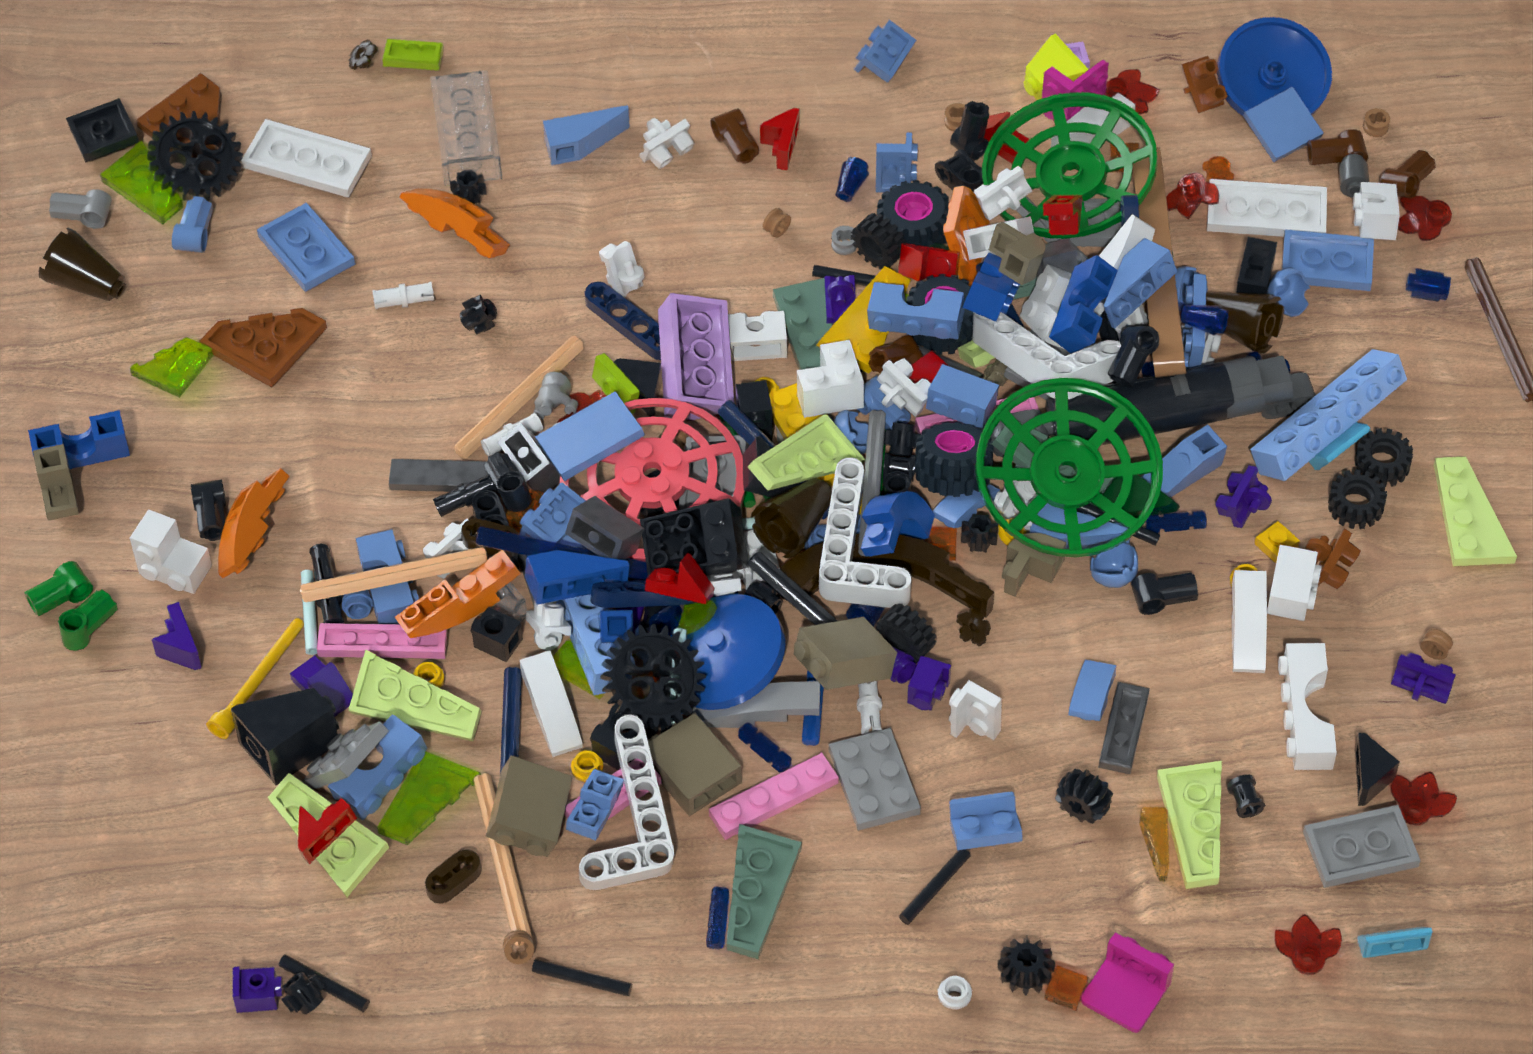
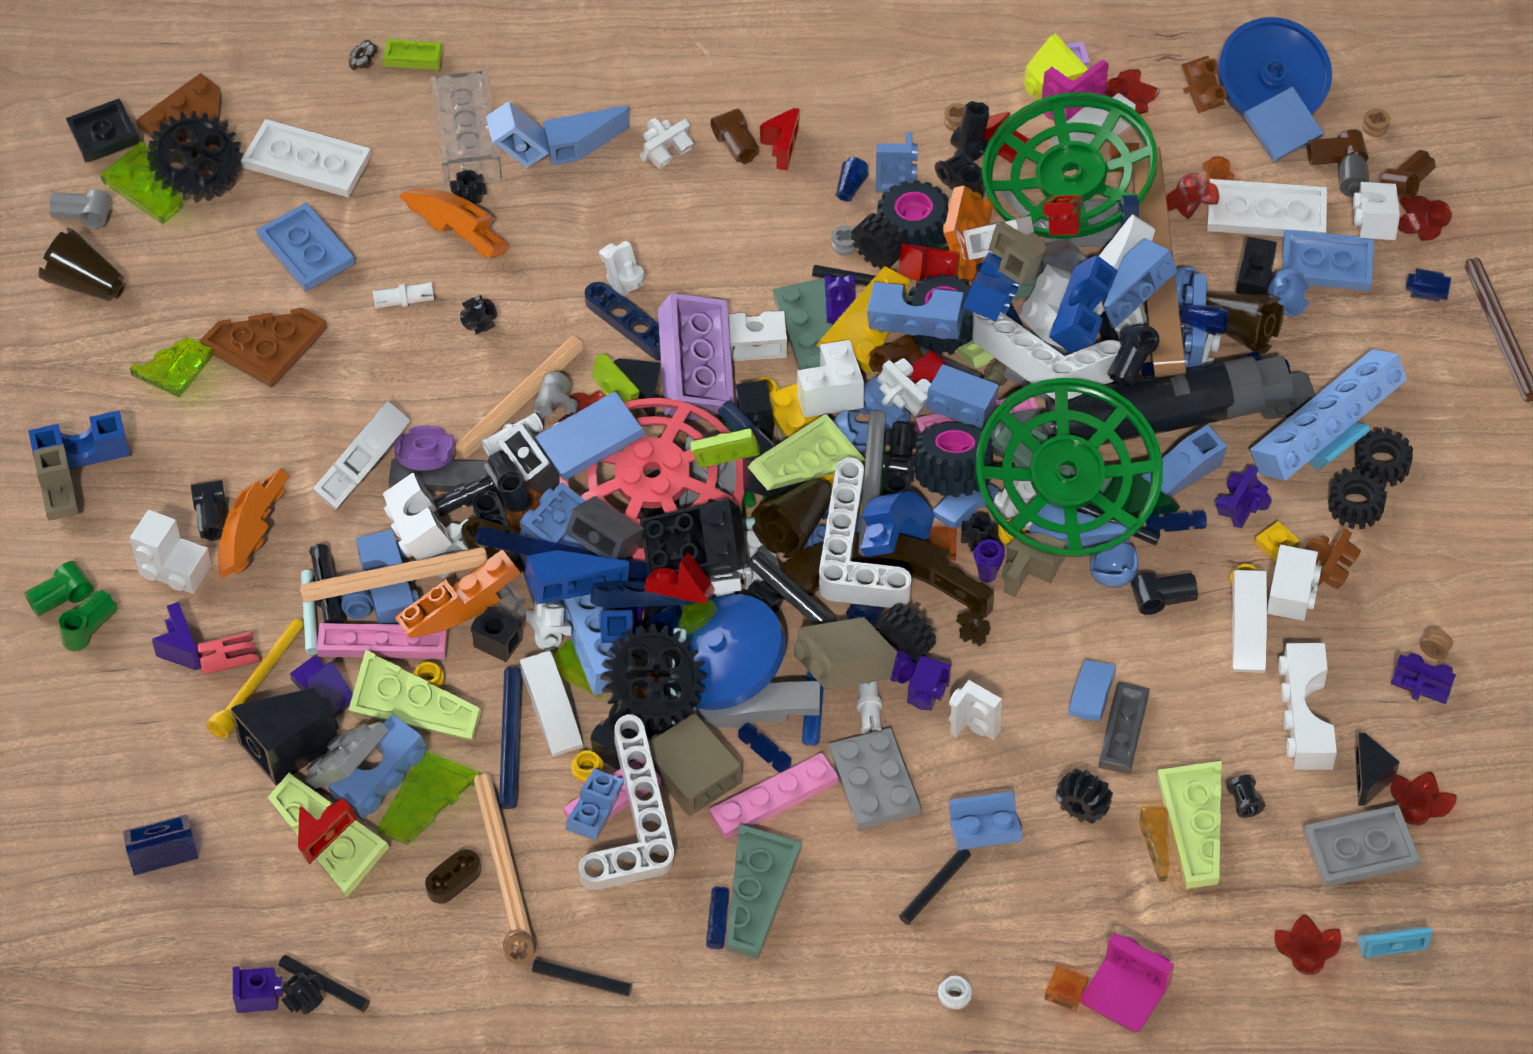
medium blue piece [172,196,213,253] -> none
dark tan brick [486,755,573,857] -> none
medium nougat bush [763,208,791,238] -> none
medium blue bracket [854,20,916,83] -> none
white hips [974,166,1032,221] -> none
black gear [997,936,1055,996] -> none
yellowish green wing [1434,457,1517,566] -> none
none -> clear blue slope [123,814,199,876]
none -> coral arm [197,632,260,674]
none -> white slope [311,401,411,510]
none -> white arch [383,473,452,560]
none -> medium lavender tile [394,426,456,471]
none -> light blue brick [486,101,550,168]
none -> lime plate [690,428,760,468]
none -> dark purple cone [973,539,1005,583]

